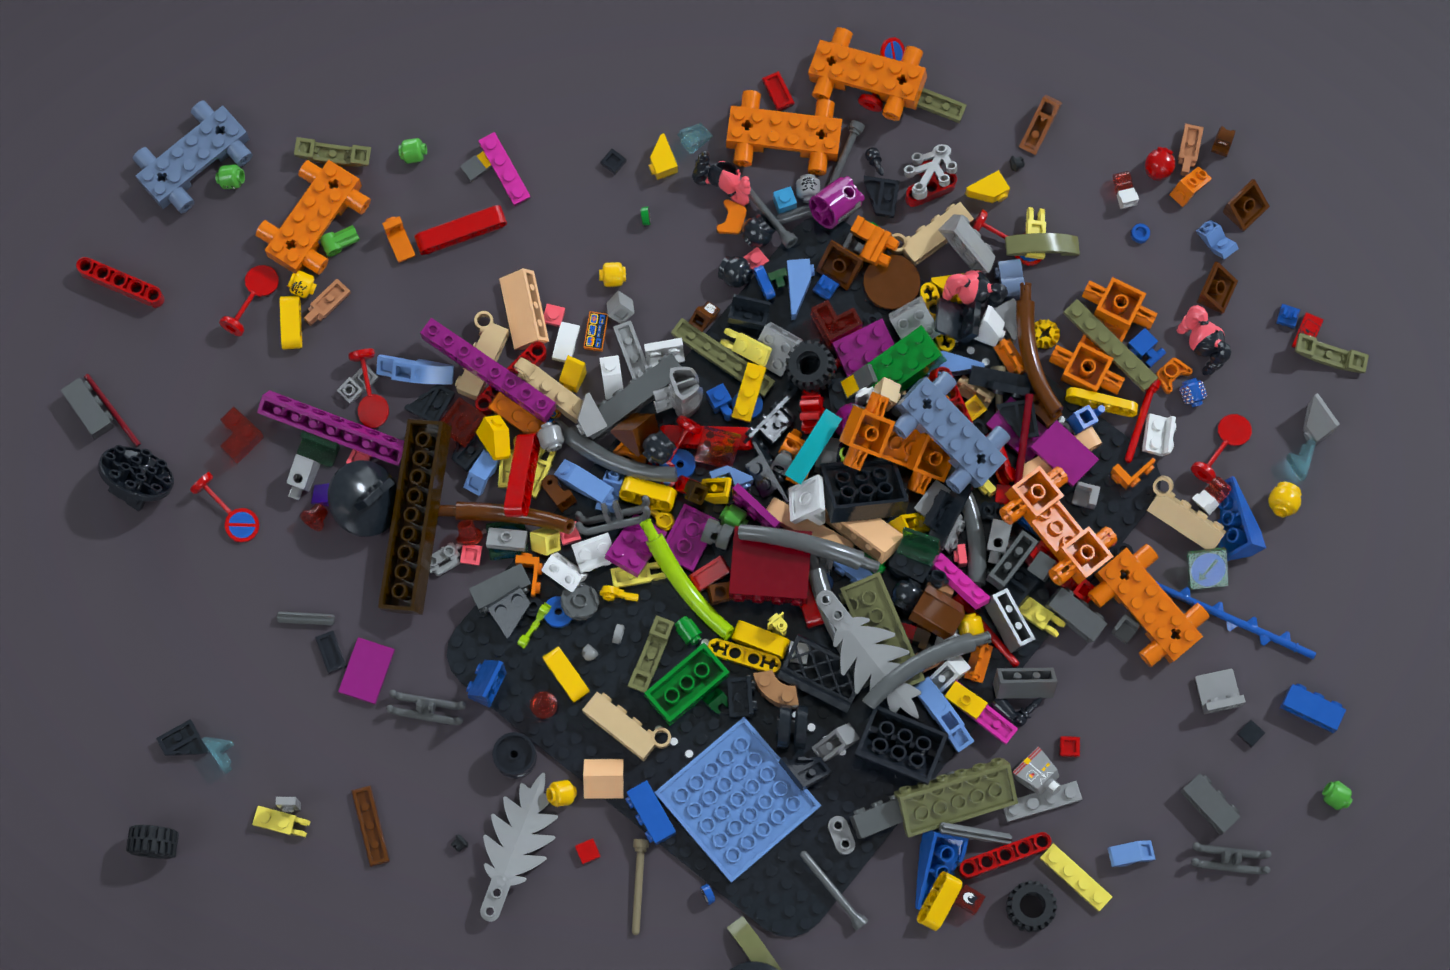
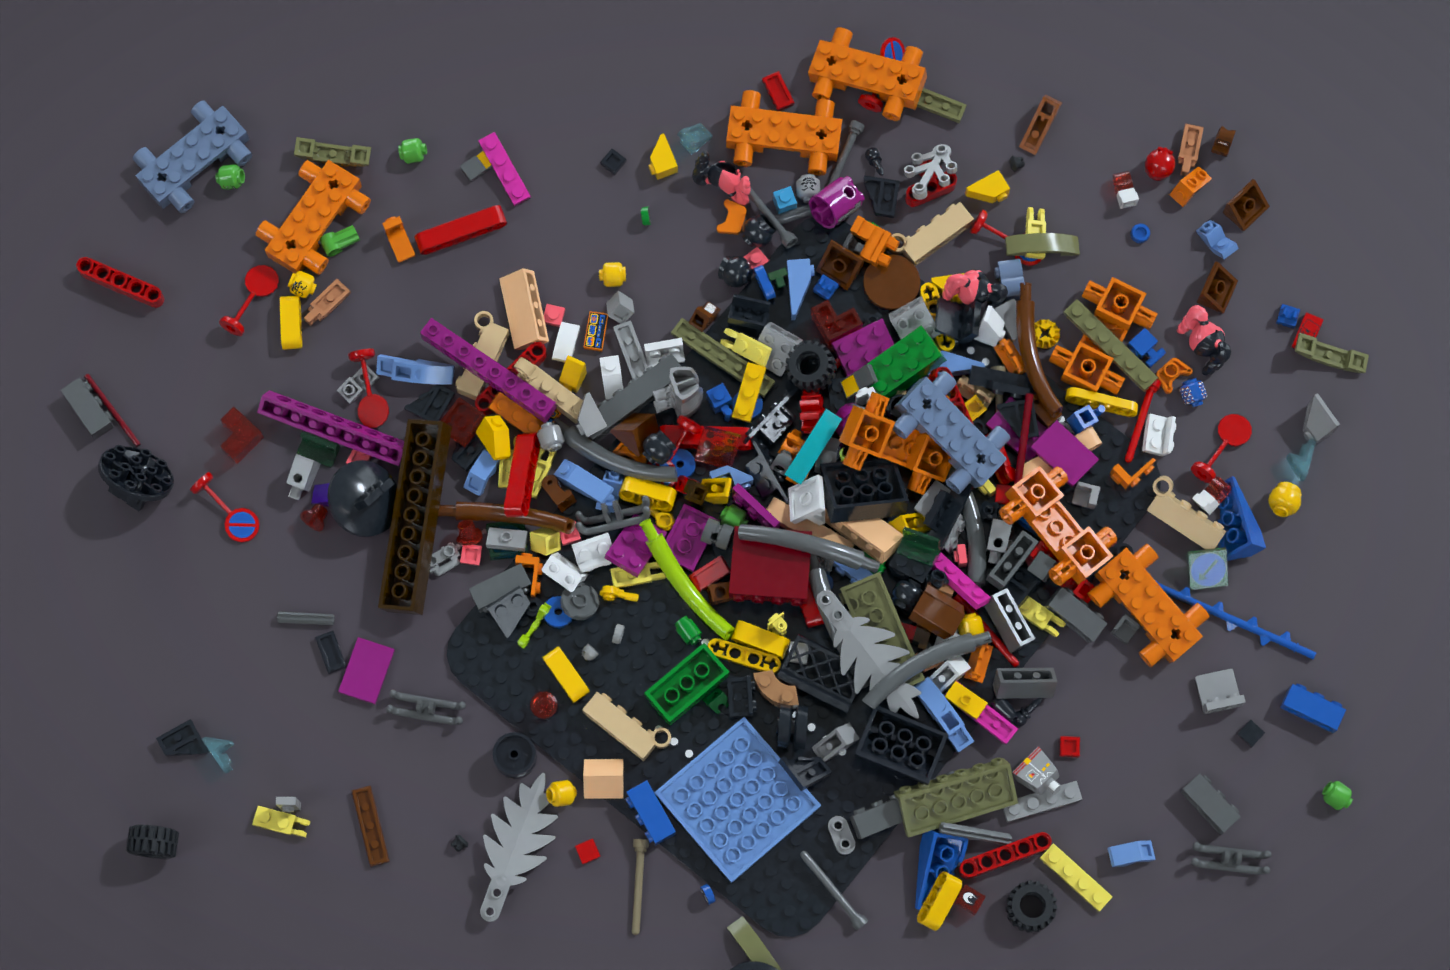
blue slope [466,660,507,708] -> none
olive slope [628,615,674,693] -> none
tan brick [874,377,901,412] -> none
light grey slope [938,214,996,273] -> none

